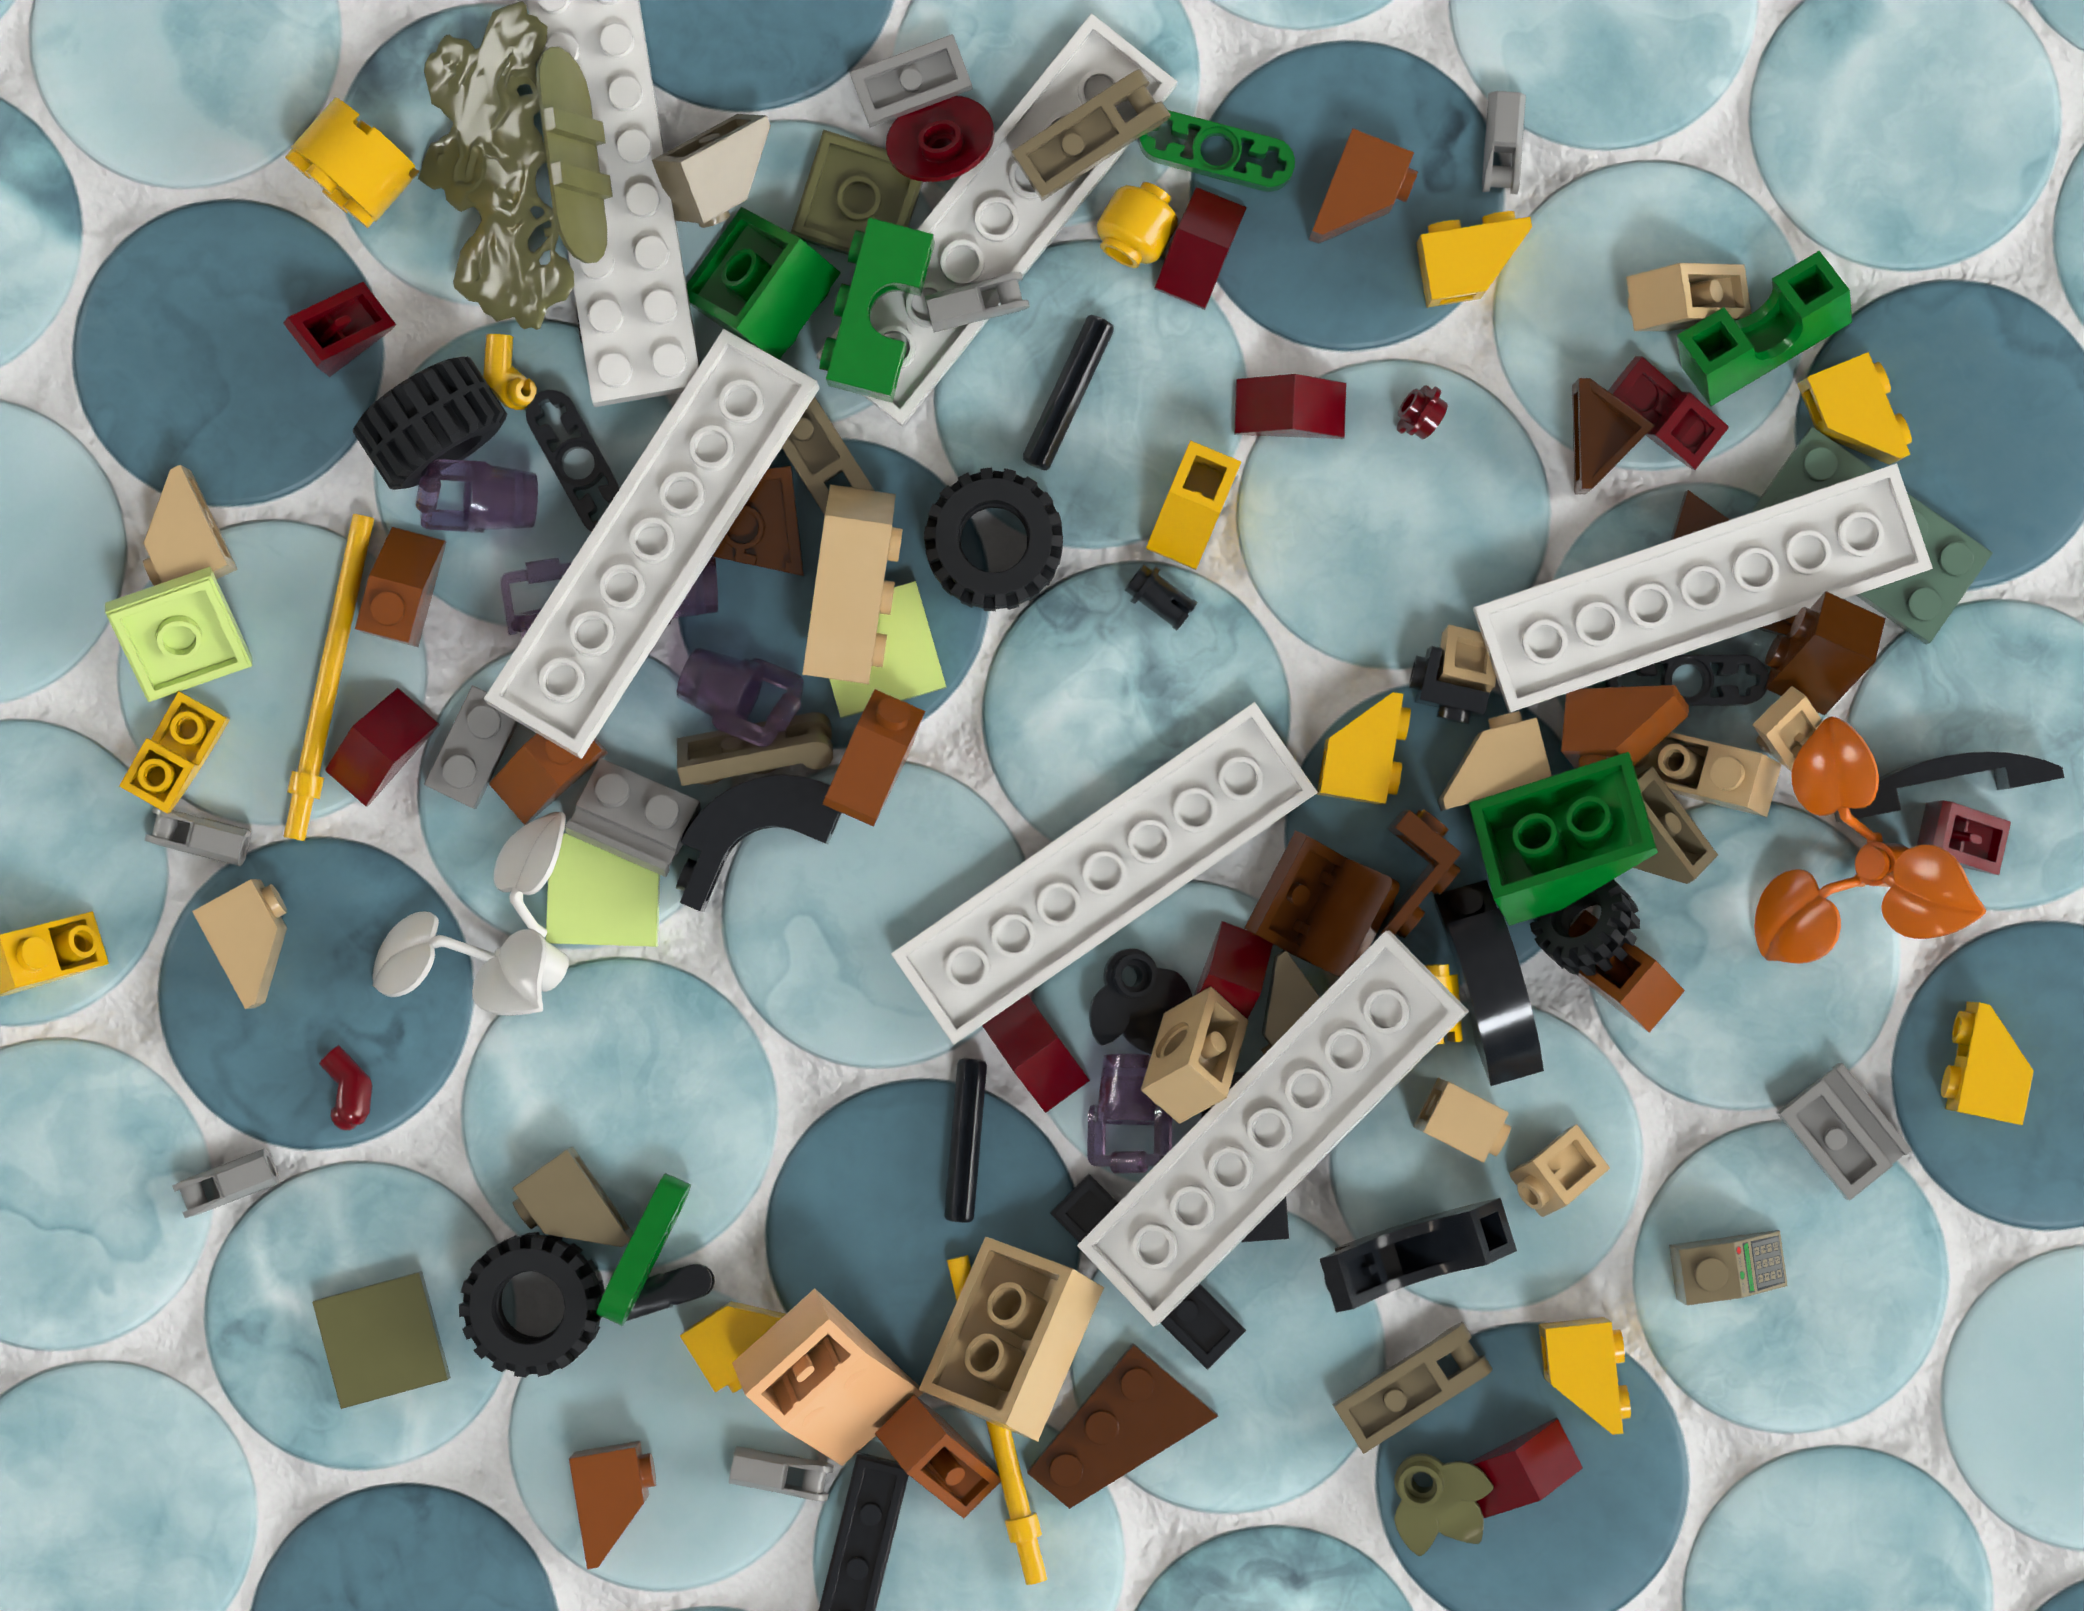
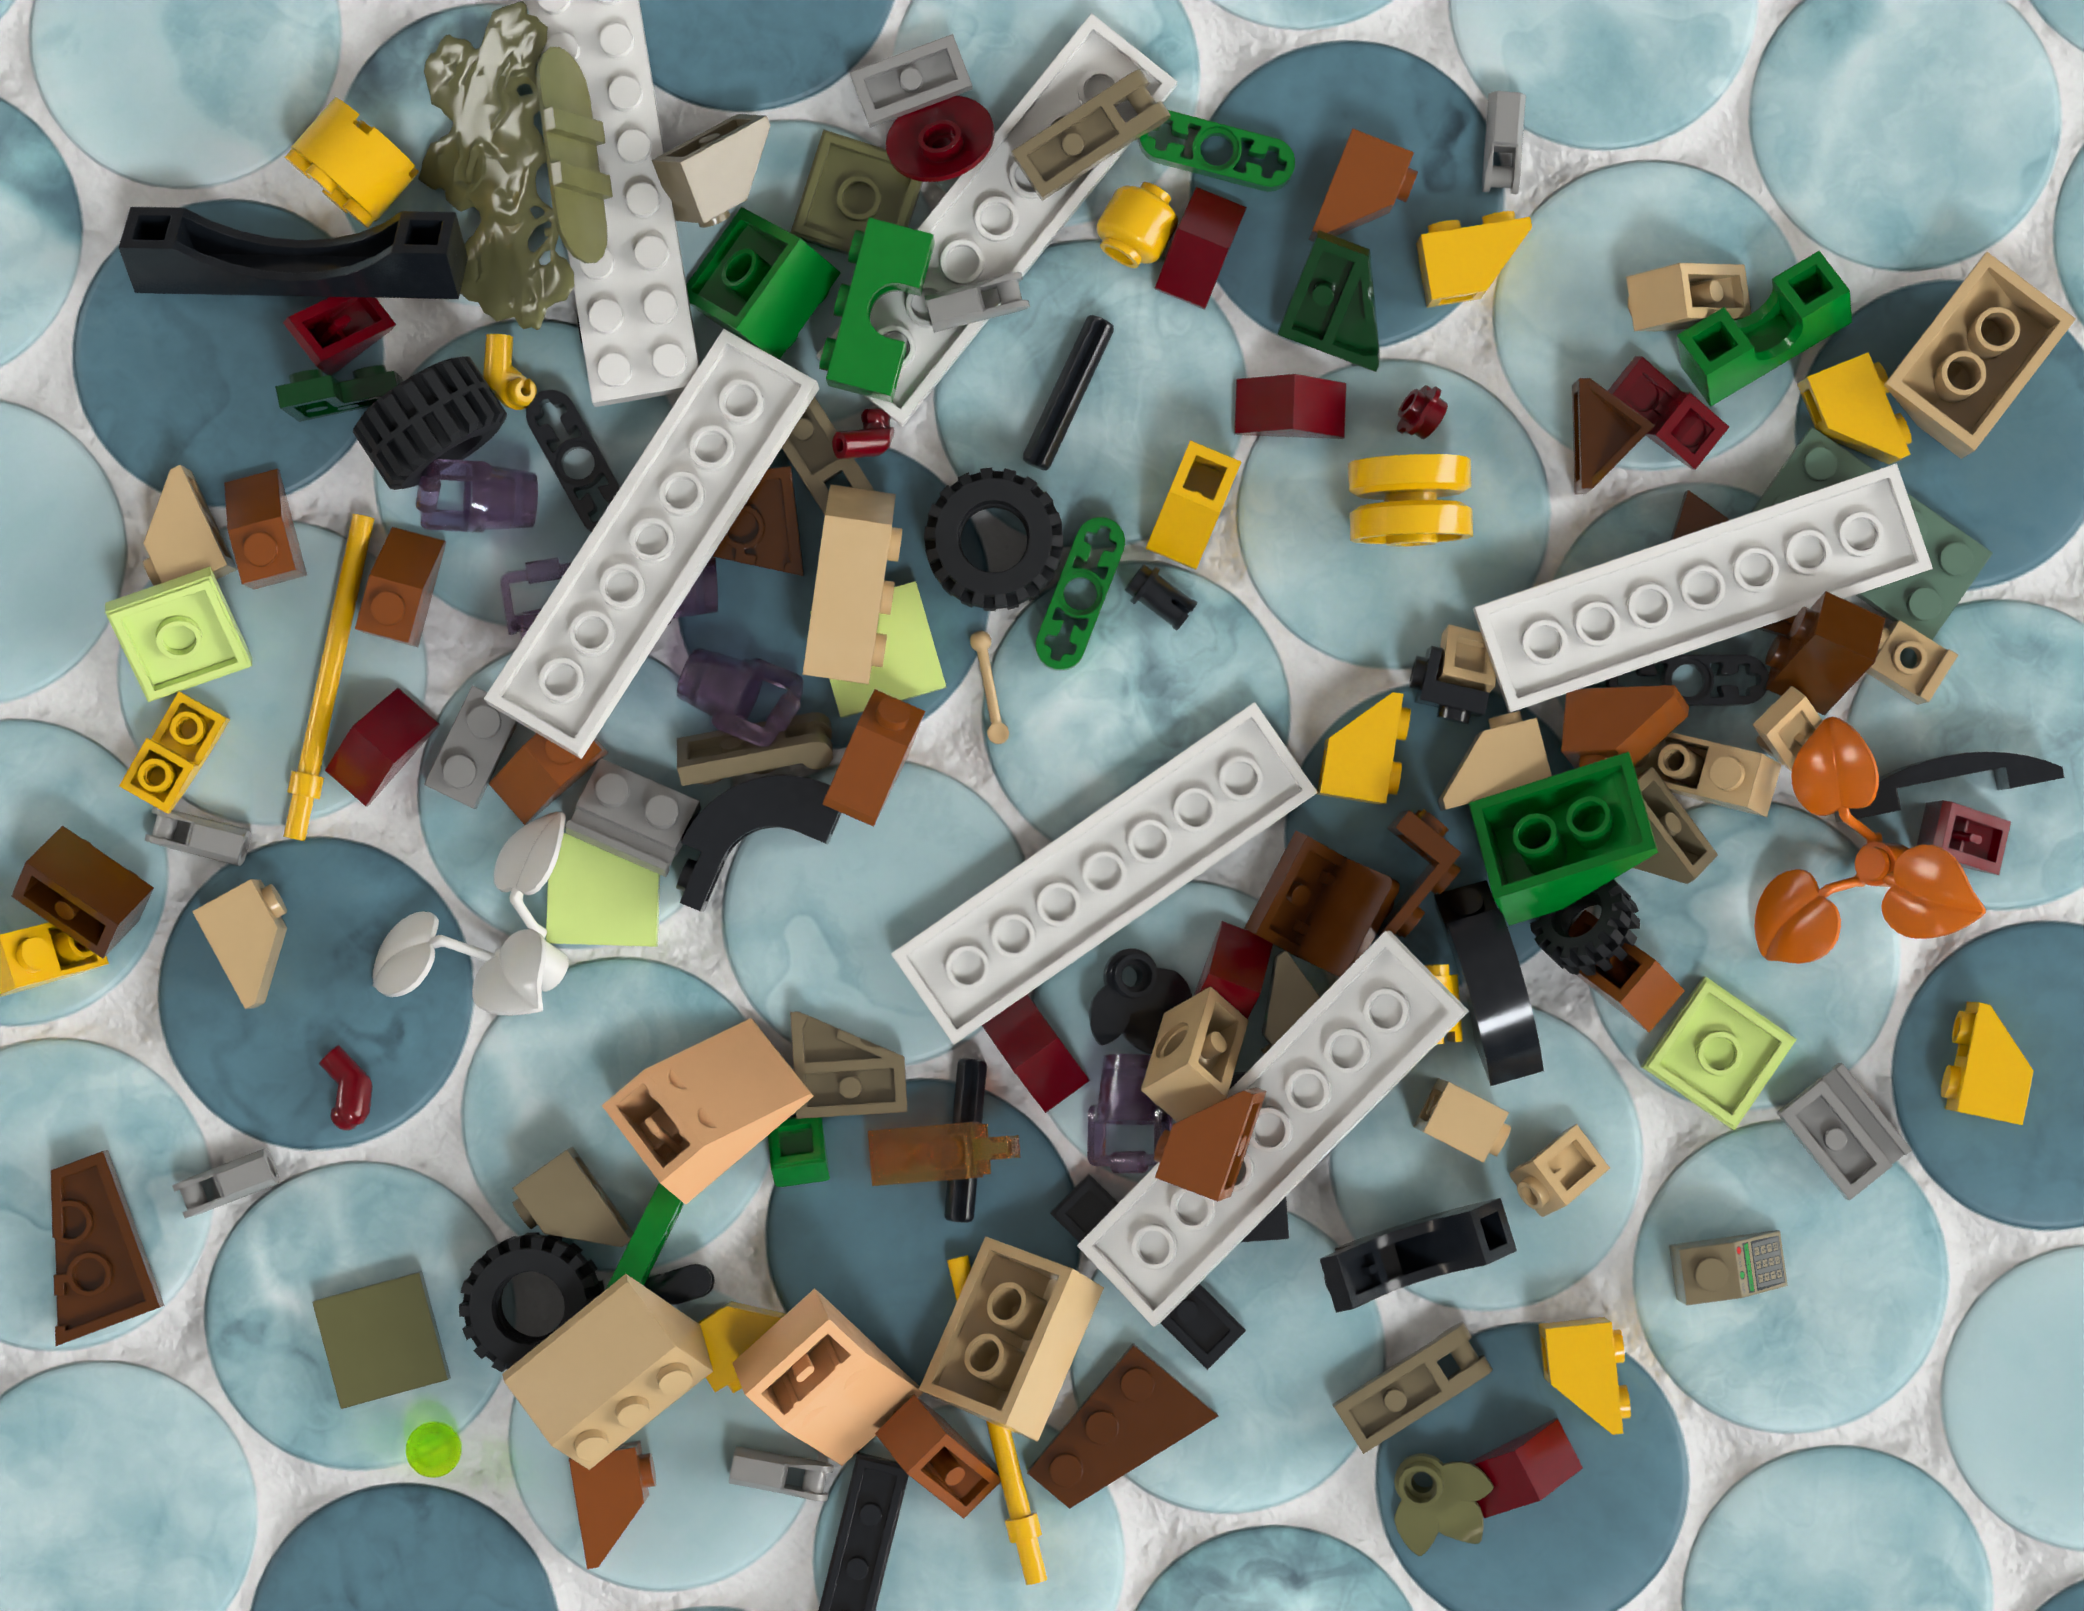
none -> reddish brown brick [11,825,154,959]
none -> reddish brown wing [51,1150,165,1346]
none -> black arch [119,207,468,299]
none -> dark orange slope [224,469,307,590]
none -> dark green plate [275,365,403,422]
none -> clear neon green plate [406,1421,462,1478]
none -> tan slope [502,1274,713,1470]
none -> light nougat slope [602,1018,814,1205]
none -> green slope [768,1117,830,1187]
none -> dark tan wing [790,1011,908,1119]
none -> dark red arm [832,408,894,459]
none -> clear orange hinge [868,1122,1021,1186]
none -> tan hinge [970,631,1009,744]
none -> green beam [1036,517,1125,671]
none -> dark orange slope [1154,1087,1267,1202]
none -> dark green wing [1277,230,1380,372]
none -> yellow wheel [1348,454,1473,547]
none -> yellowish green tile [1641,976,1797,1130]
none -> tan brick [1866,620,1958,705]
none -> tan slope [1884,252,2076,459]

